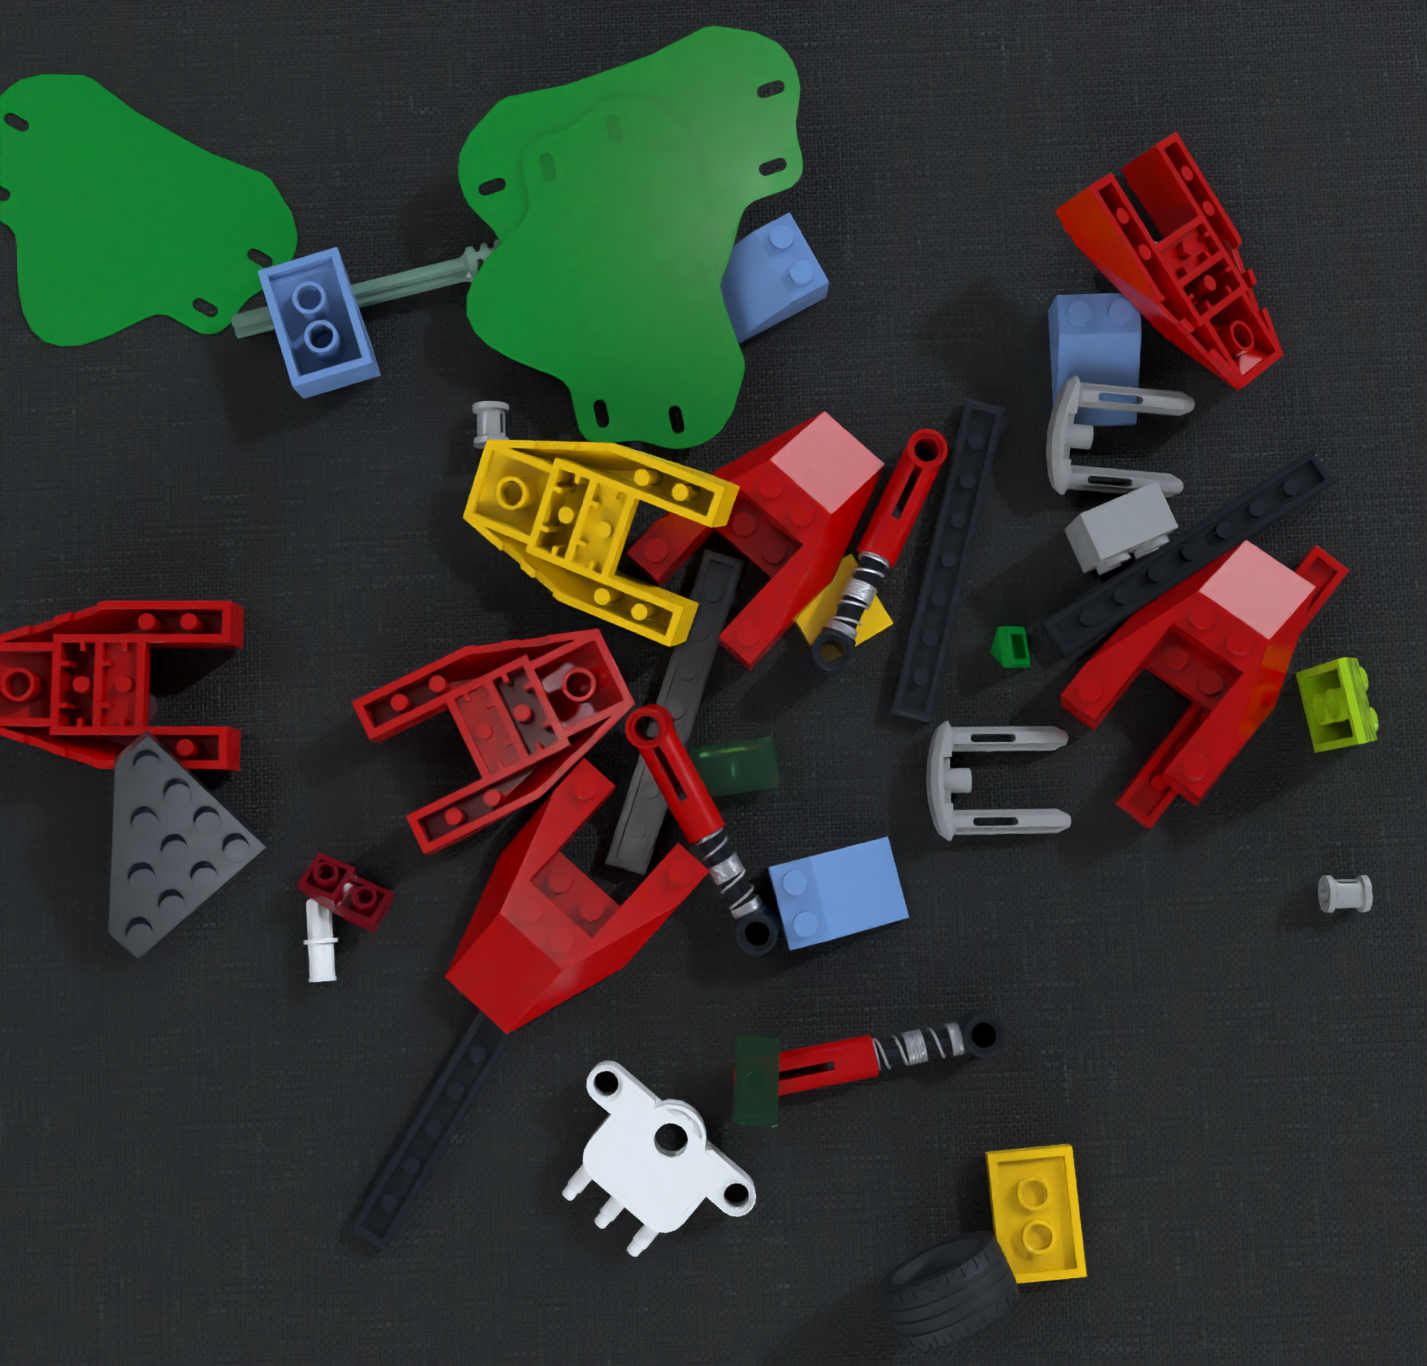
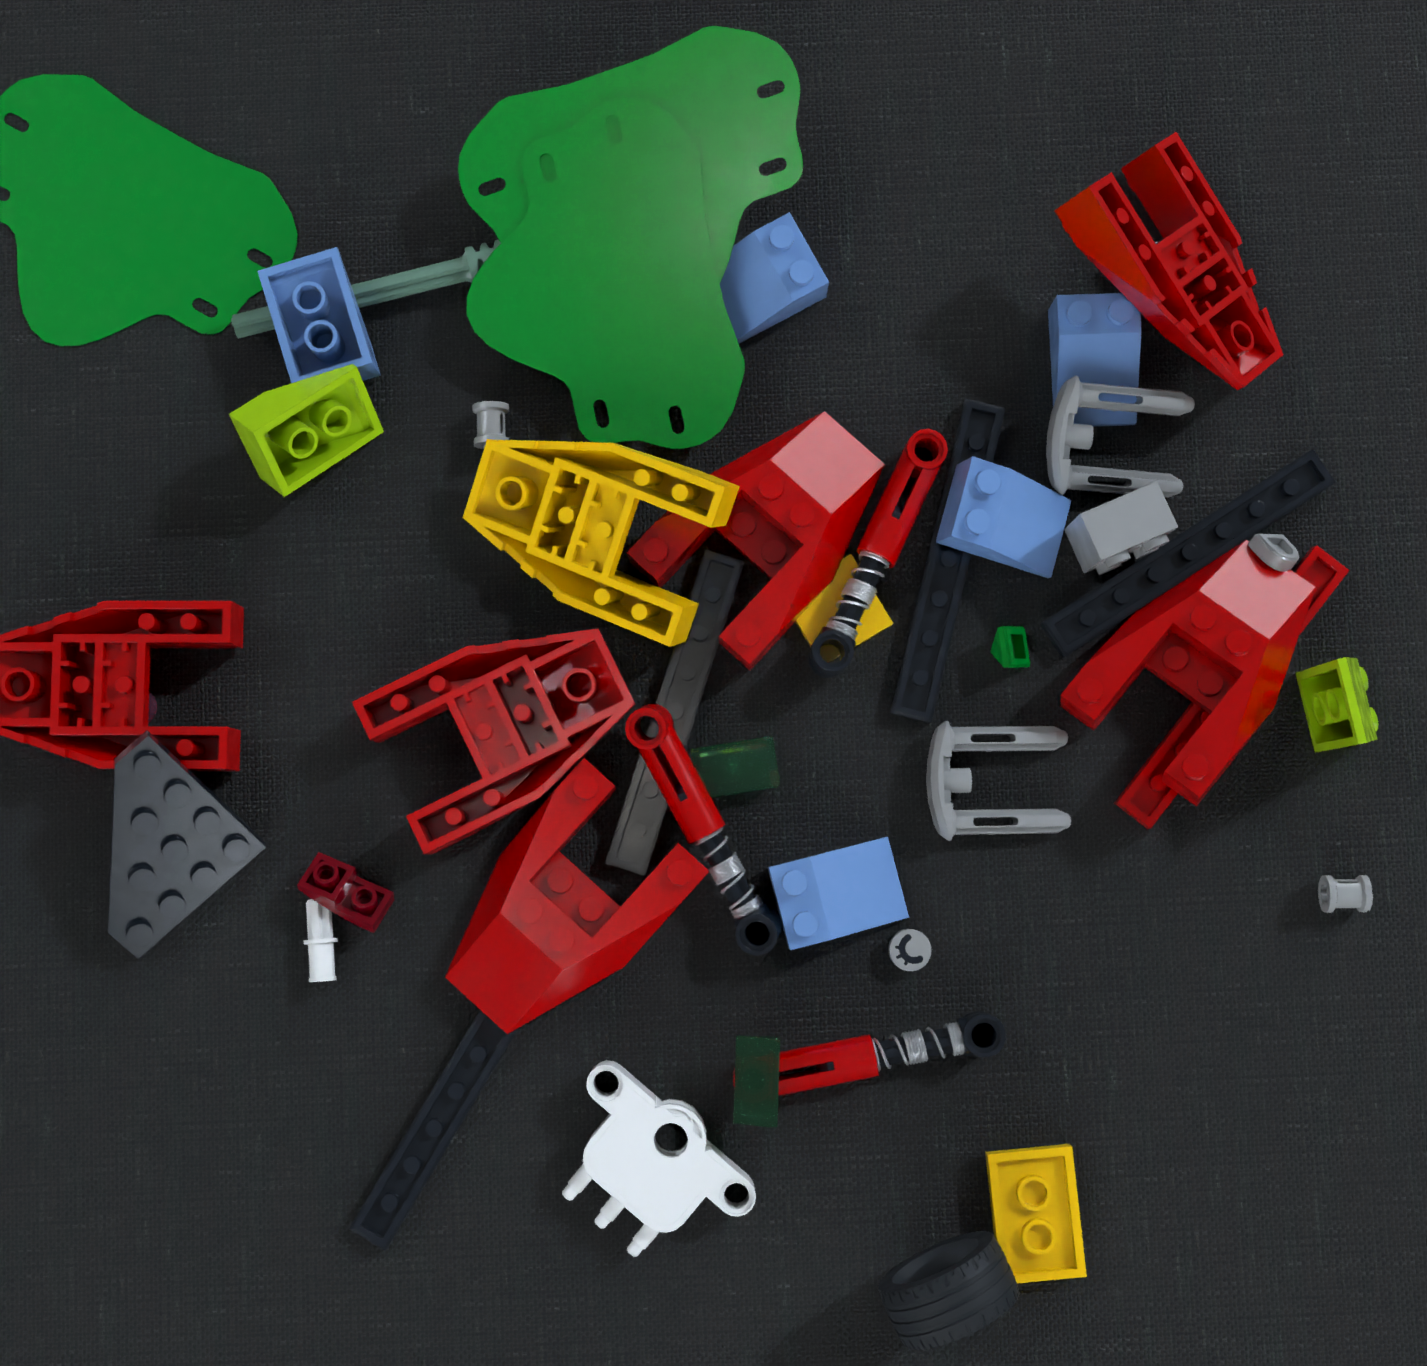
none -> lime slope [229,364,384,497]
none -> light grey tile [888,929,931,971]
none -> medium blue slope [936,456,1072,578]
none -> light grey tile [1248,534,1299,572]

